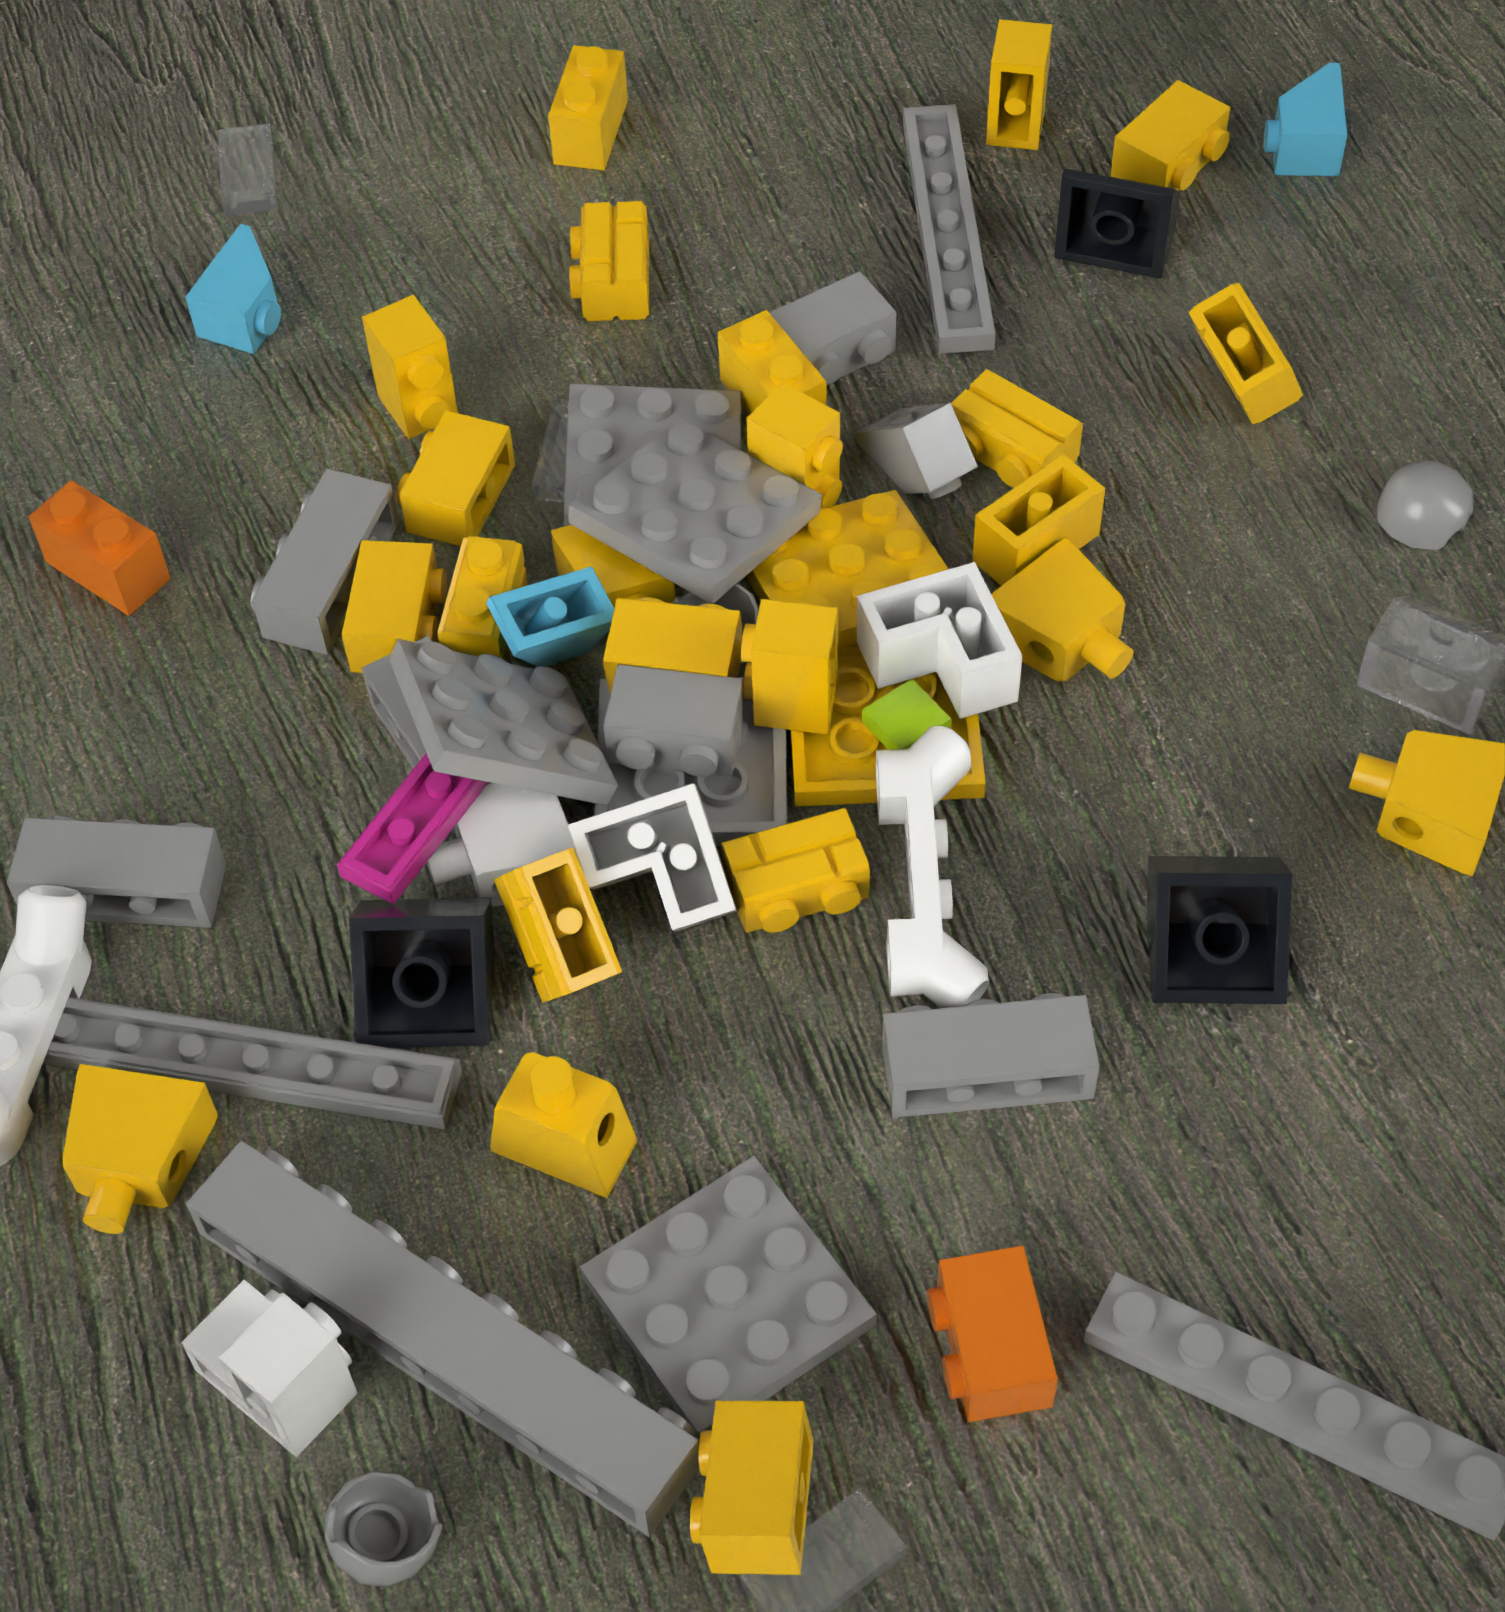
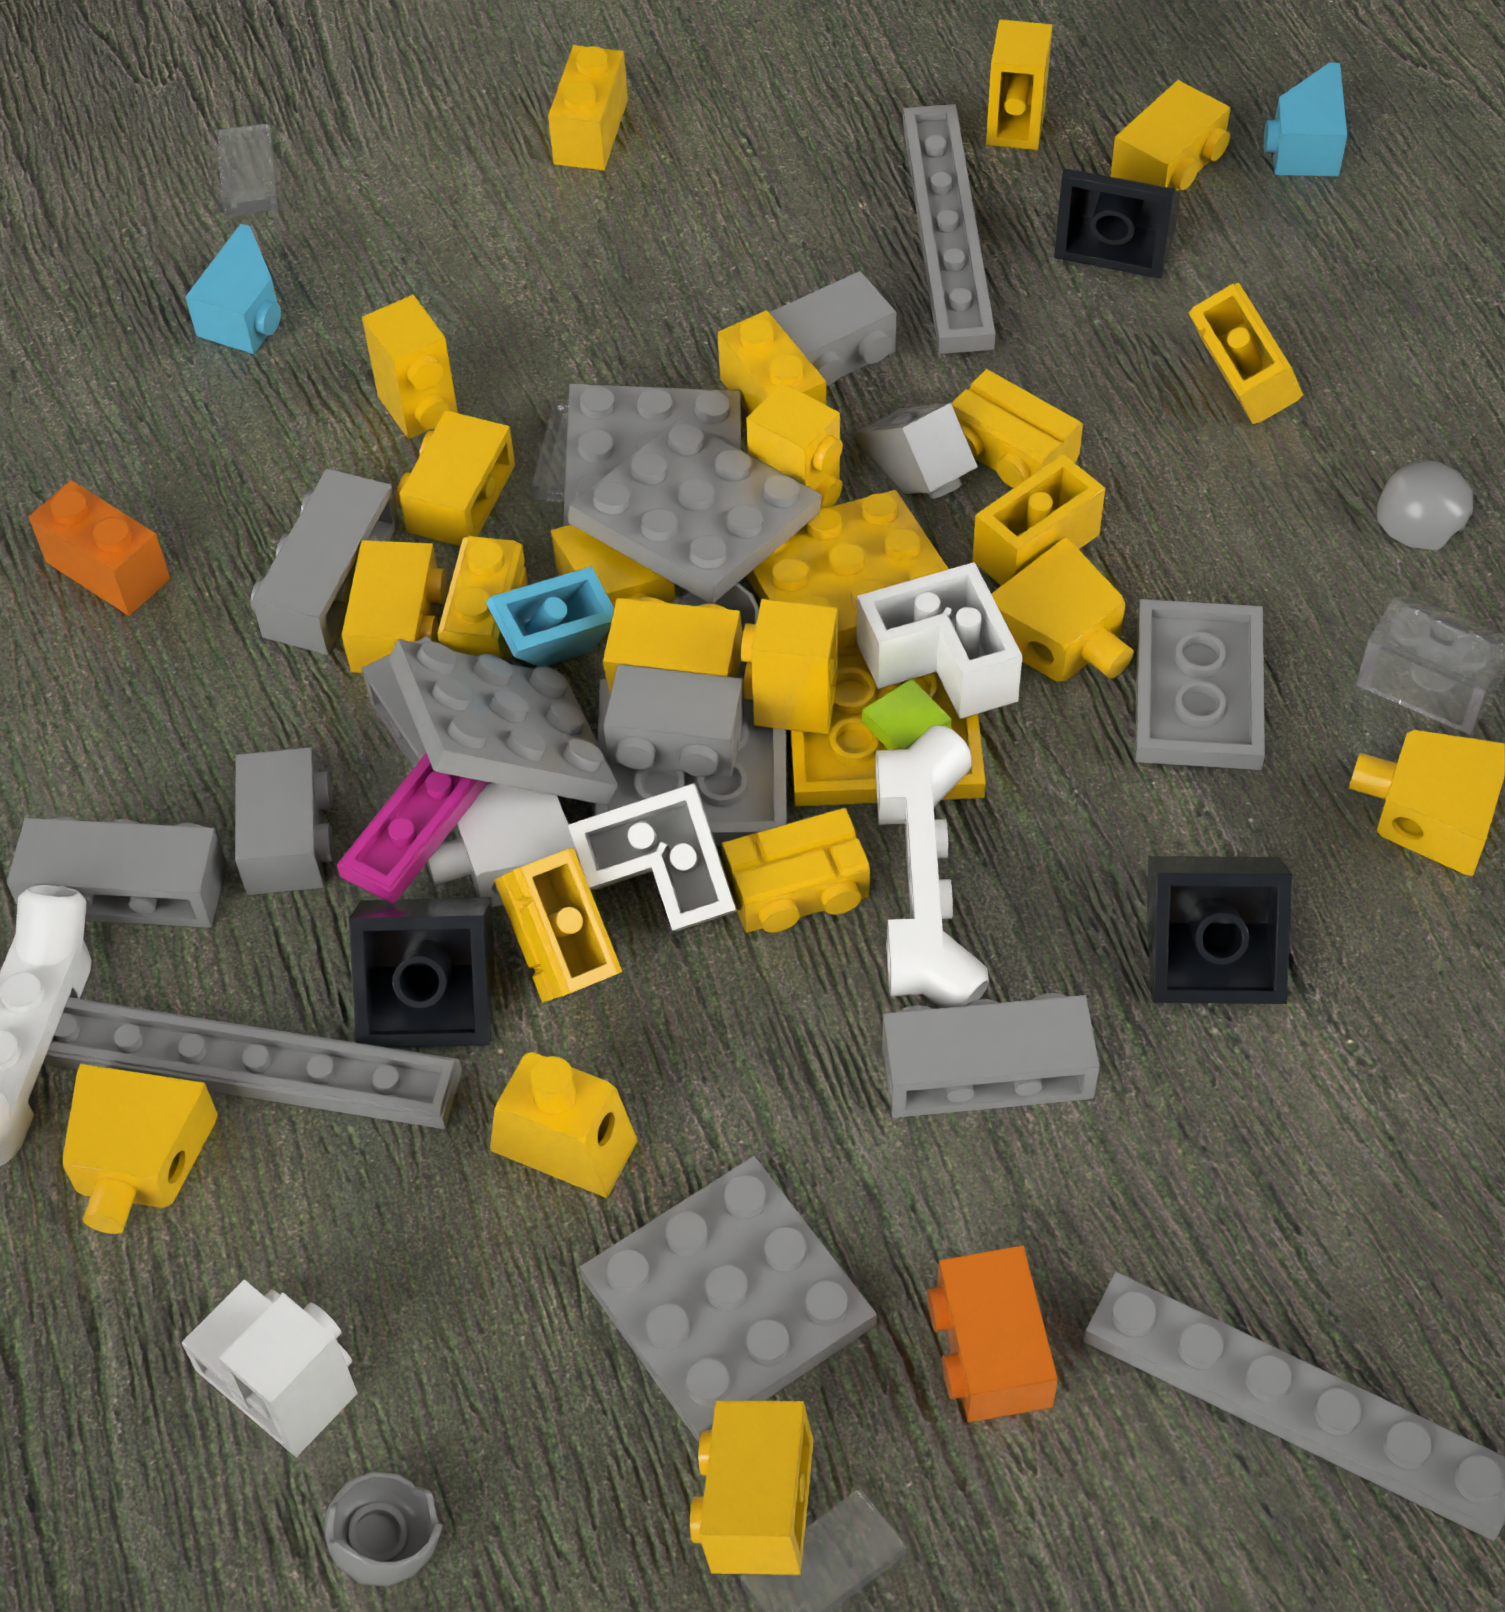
light grey brick [186,1140,699,1538] -> none
yellow brick [569,201,649,321] -> none
none -> light grey brick [235,747,334,895]
none -> light grey plate [1135,599,1265,770]

